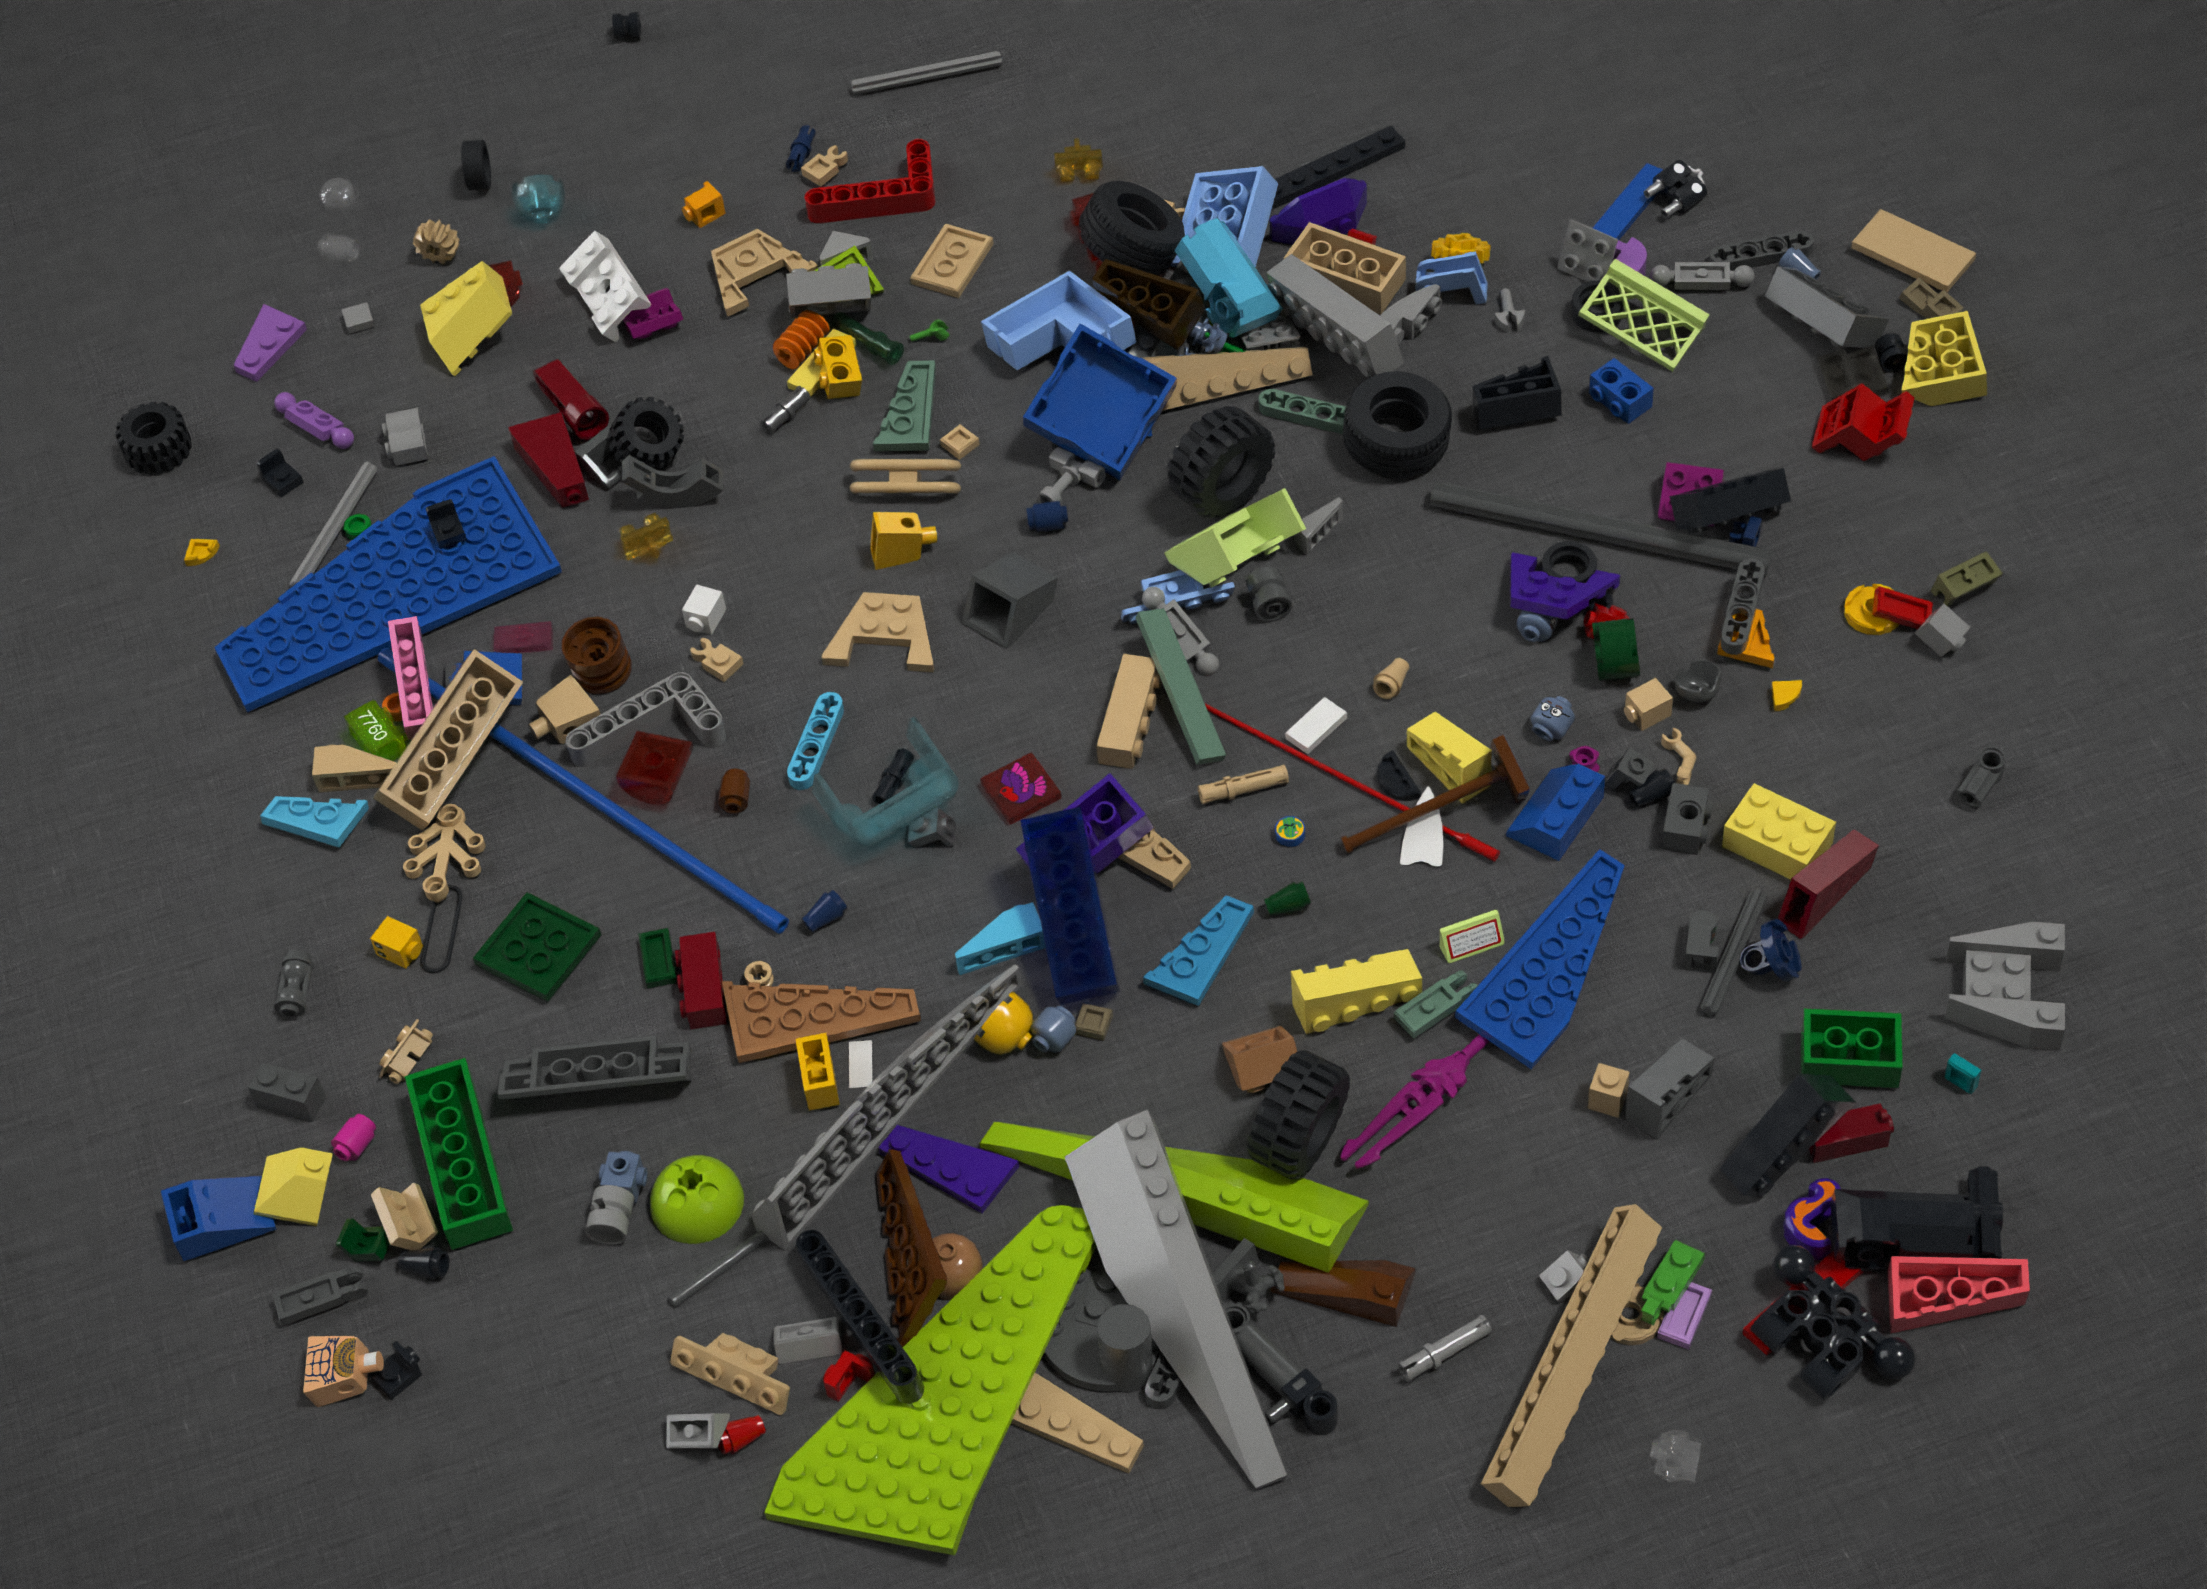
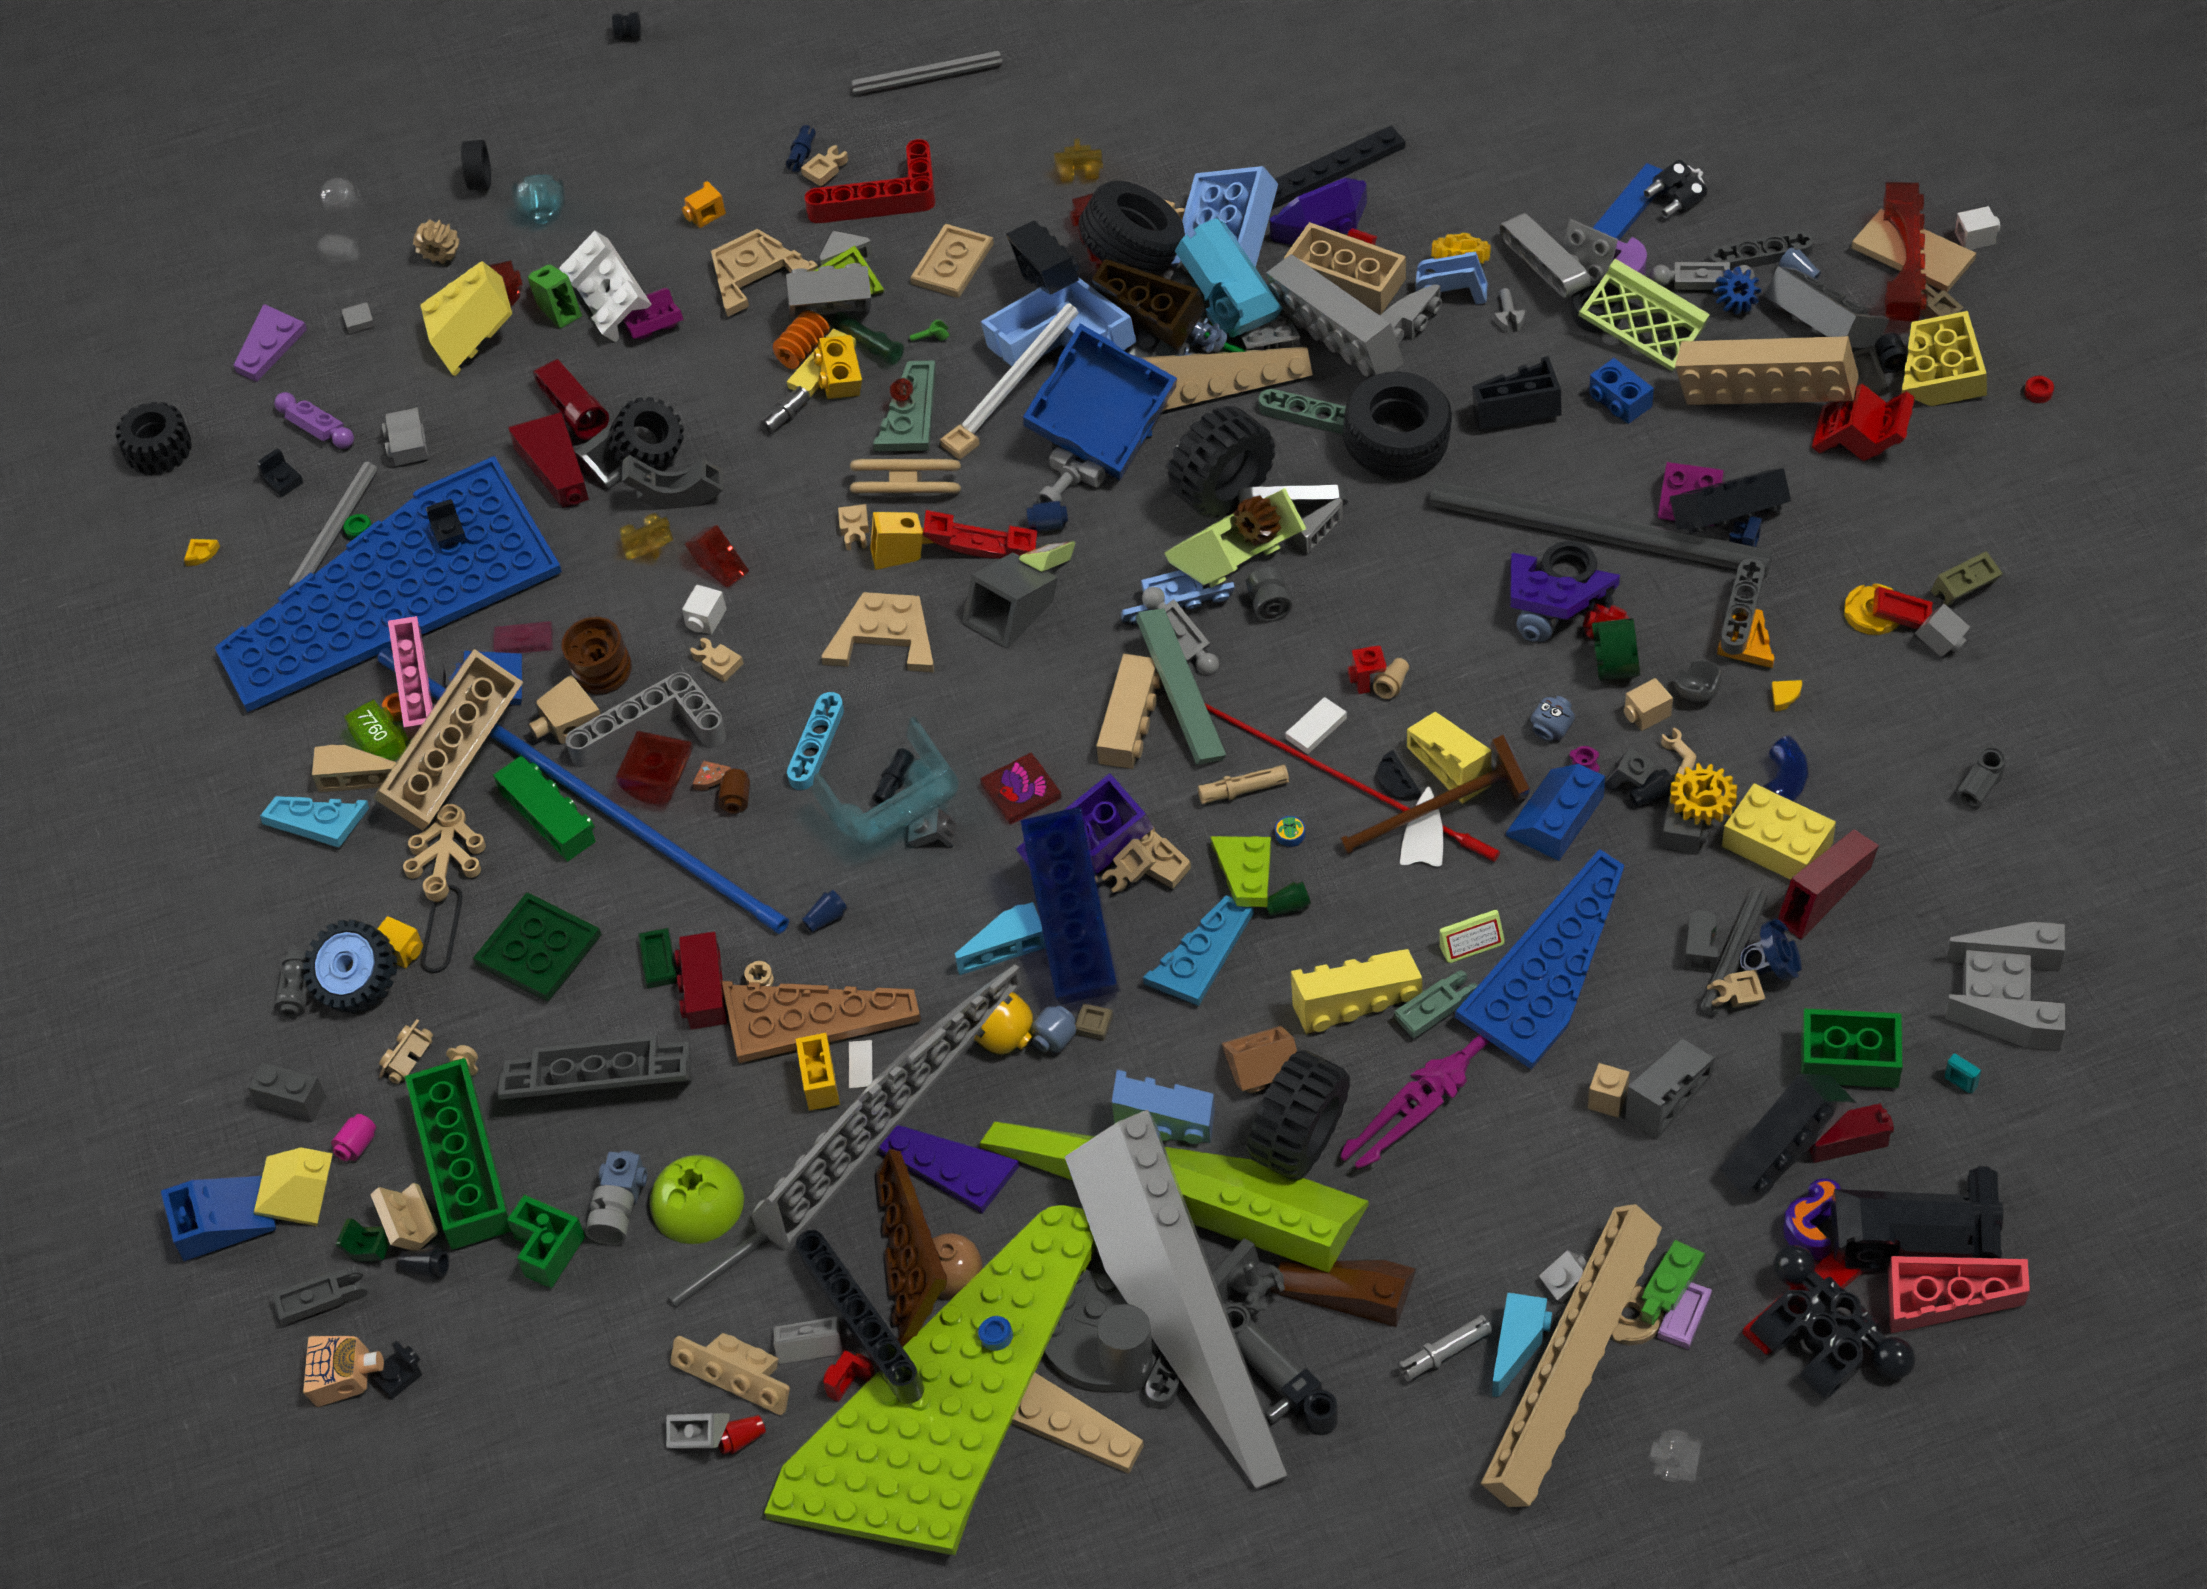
none -> wheel [303,919,397,1013]
none -> tan plate [446,1045,478,1075]
none -> green brick [493,755,596,862]
none -> green brick [507,1195,585,1289]
none -> bright green torso [528,264,582,329]
none -> clear red slope [684,525,749,588]
none -> nougat tile [692,761,731,791]
none -> tan plate [838,504,869,550]
none -> clear red hinge [890,378,914,402]
none -> red slope [923,510,1037,559]
none -> white axle [962,303,1079,434]
none -> blue tile [978,1316,1013,1351]
none -> black wedge [1006,220,1079,295]
none -> yellowish green slope [1019,541,1075,572]
none -> tan plate [1102,839,1156,893]
none -> medium blue wedge [1112,1070,1215,1144]
none -> lime wing [1210,836,1271,907]
none -> reddish brown gear [1233,495,1282,546]
none -> beam [1238,485,1348,508]
none -> red bracket [1348,645,1386,694]
none -> medium azure slope [1492,1292,1553,1397]
none -> light grey beam [1499,213,1590,298]
none -> yellow gear [1670,763,1737,825]
none -> tan brick [1675,336,1859,405]
none -> tan plate [1707,970,1765,1007]
none -> blue gear [1713,267,1762,315]
none -> clear blue cylinder [1763,736,1809,801]
none -> clear red arch [1883,182,1926,322]
none -> white brick [1954,206,2000,250]
none -> red tile [2024,376,2054,403]

